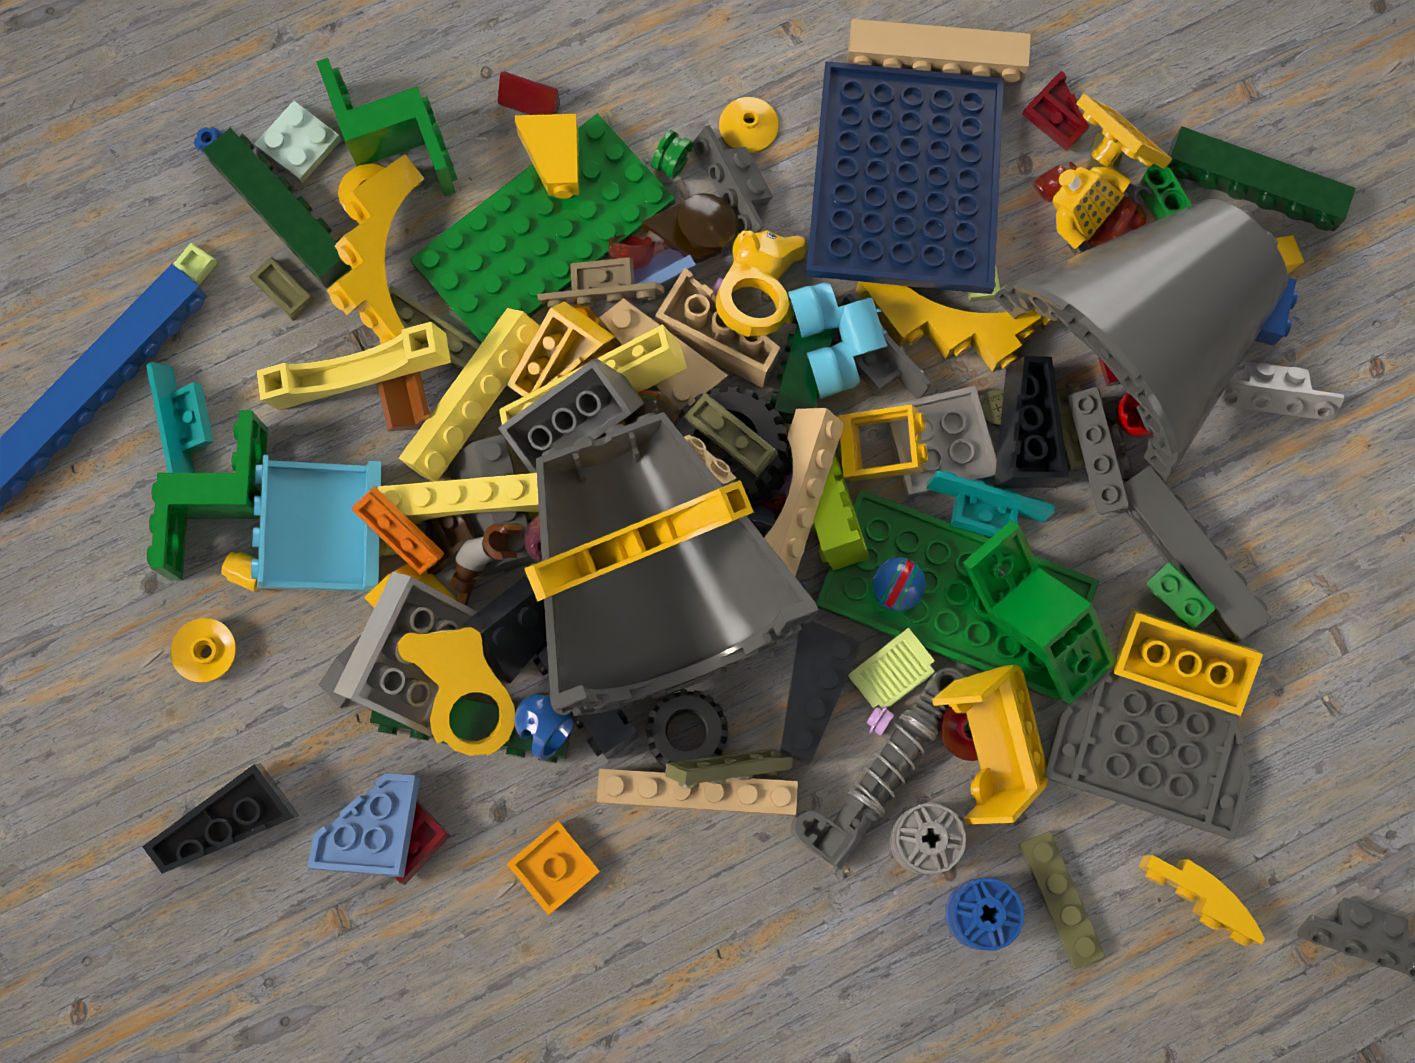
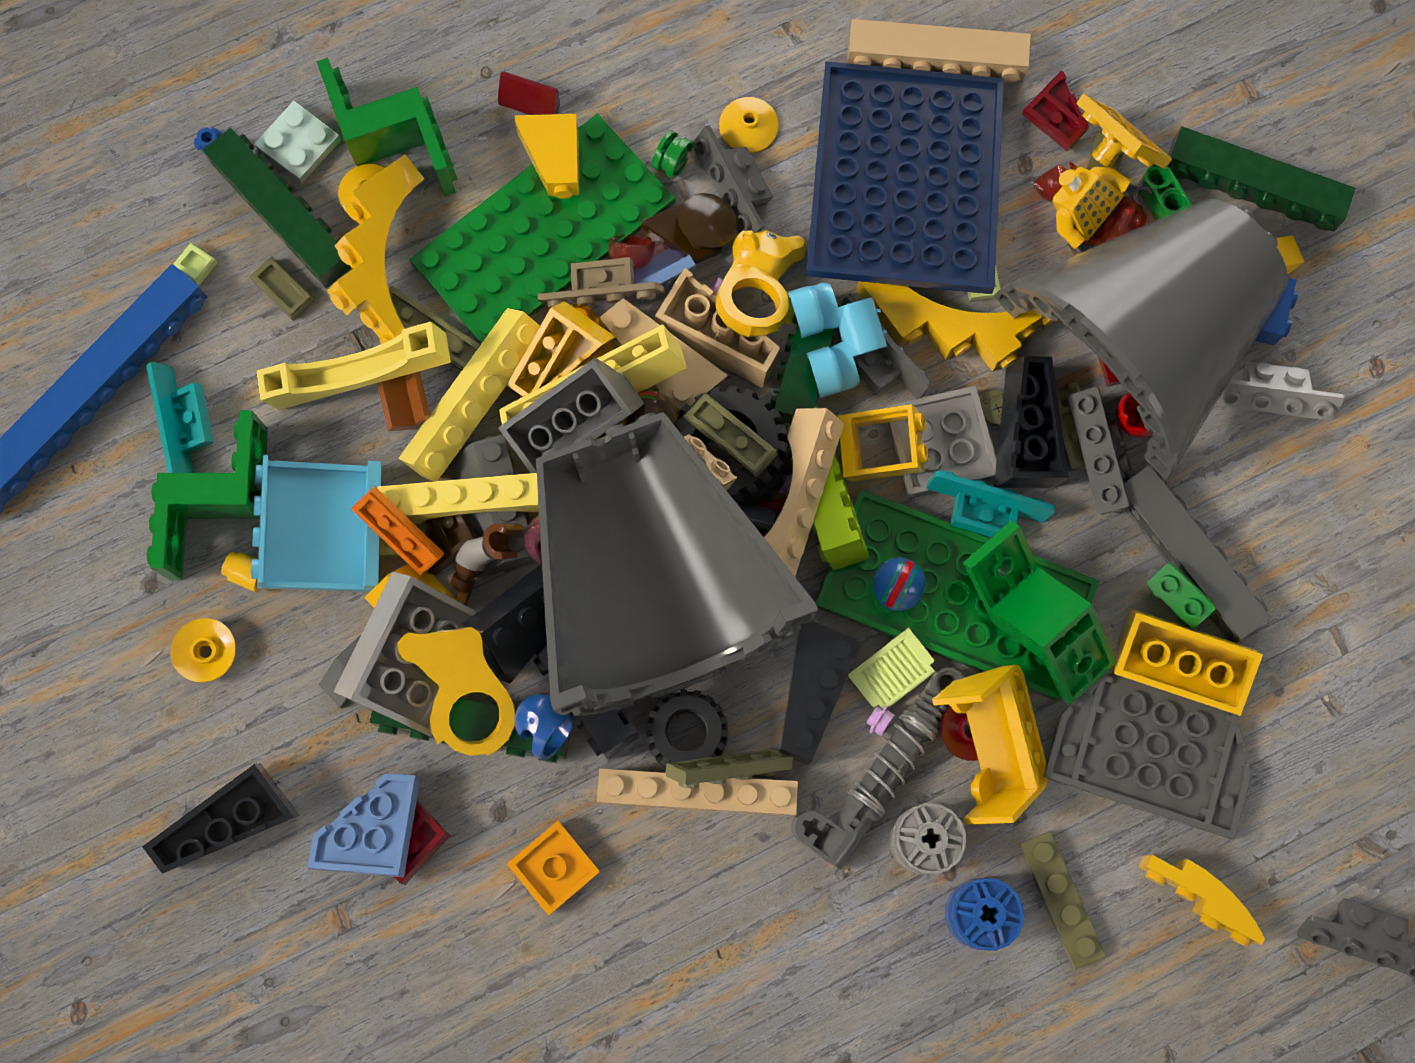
yellow arch [524,480,753,601] -> none

